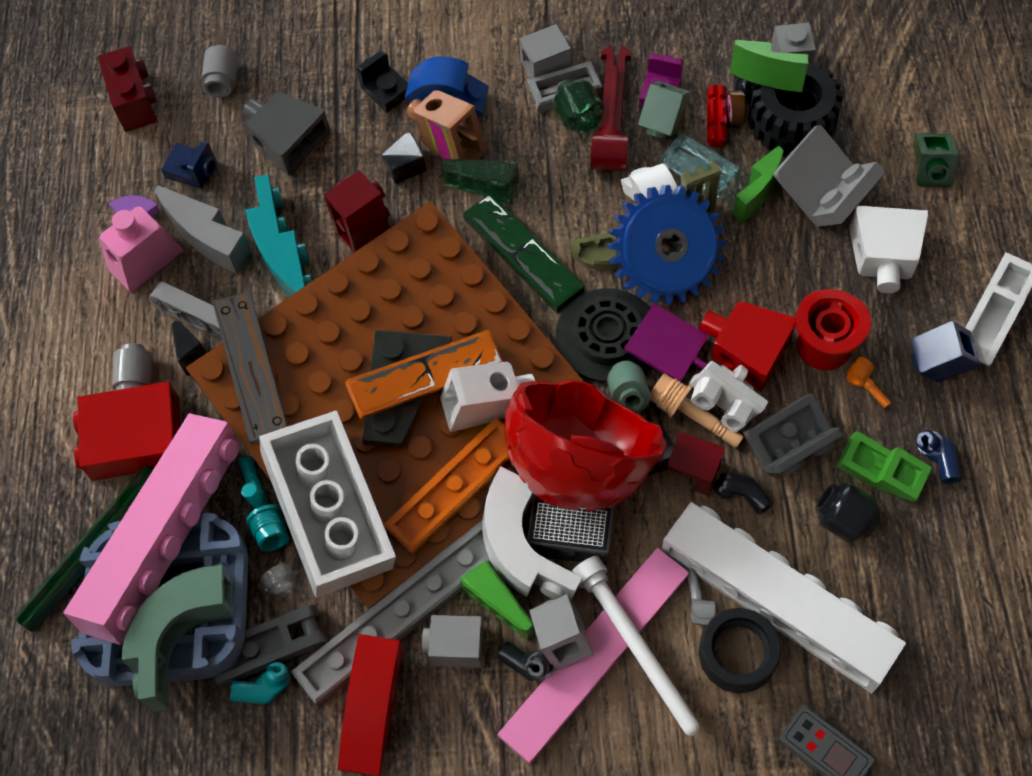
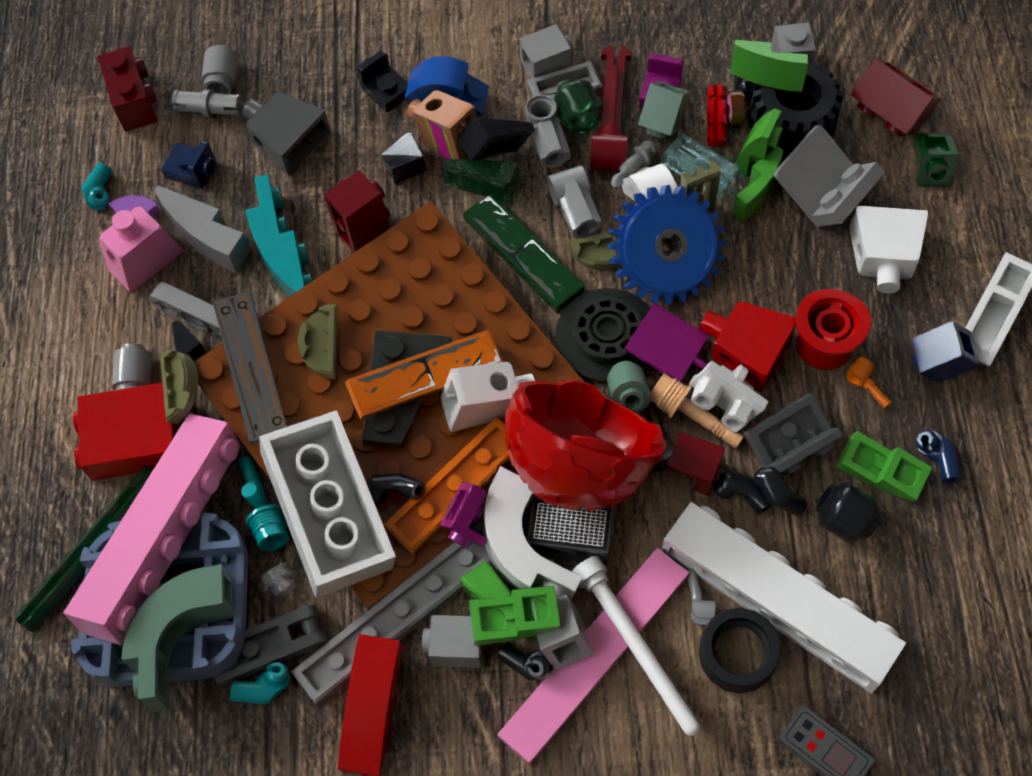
none -> teal arm [81,162,113,210]
none -> olive tile [160,350,198,425]
none -> light grey pin [172,89,244,117]
none -> olive tile [297,303,338,380]
none -> black arm [366,473,425,503]
none -> magenta bracket [440,482,488,549]
none -> black slope [458,118,535,161]
none -> bright green slope [469,585,560,646]
none -> light grey piece [525,94,571,169]
none -> light grey piece [547,165,602,238]
none -> light grey piece [611,140,657,187]
none -> bright green slope [733,109,784,175]
none -> black arm [754,467,807,516]
none -> dark red brick [851,58,942,137]

